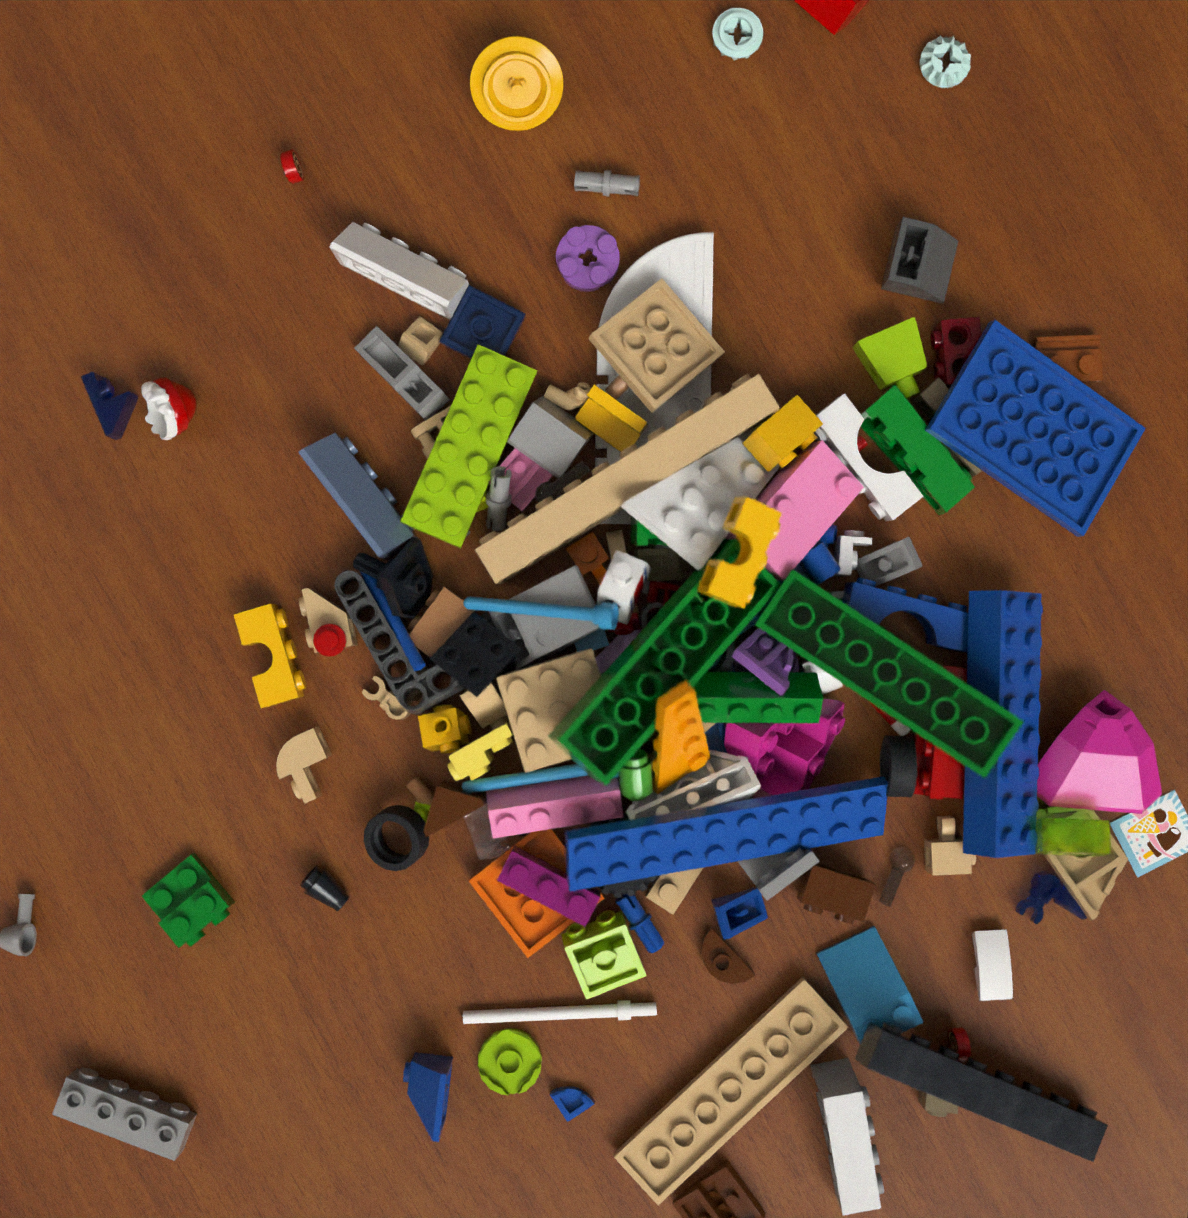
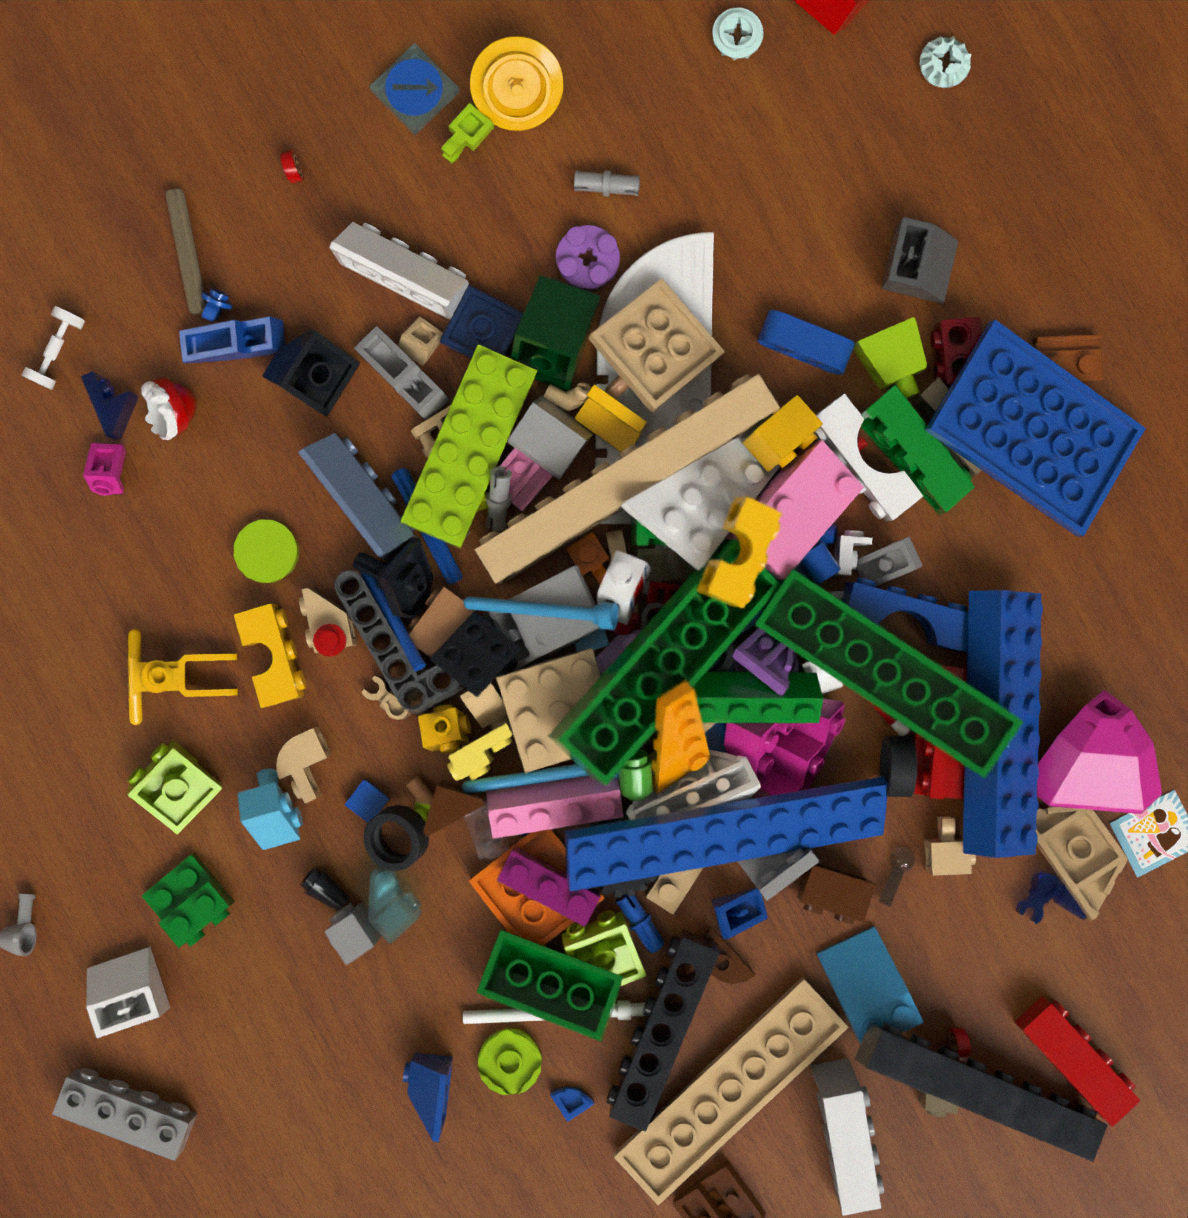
clear smoke bar [535,461,590,503] -> none
white slope [972,929,1013,1001] -> none
clear neon green brick [1036,818,1111,857] -> none
none -> white wheel [21,306,85,390]
none -> dark pink bracket [83,443,126,496]
none -> white slope [86,947,170,1038]
none -> lime plate [127,740,223,835]
none -> yellow piece [128,628,238,725]
none -> dark tan axle [165,188,207,314]
none -> blue slope [179,316,285,363]
none -> blue plate [201,288,233,322]
none -> lime tile [234,519,299,583]
none -> medium azure brick [238,768,303,850]
none -> black slope [262,329,360,417]
none -> light grey brick [324,902,383,965]
none -> blue tile [344,778,391,823]
none -> clear light blue slope [368,866,423,944]
none -> tile [369,43,460,136]
none -> blue axle [392,467,463,585]
none -> lime plate [441,103,494,164]
none -> green slope [476,930,623,1042]
none -> dark green slope [511,275,601,391]
none -> black brick [606,929,720,1132]
none -> blue beam [757,310,855,375]
none -> red brick [1014,996,1141,1128]

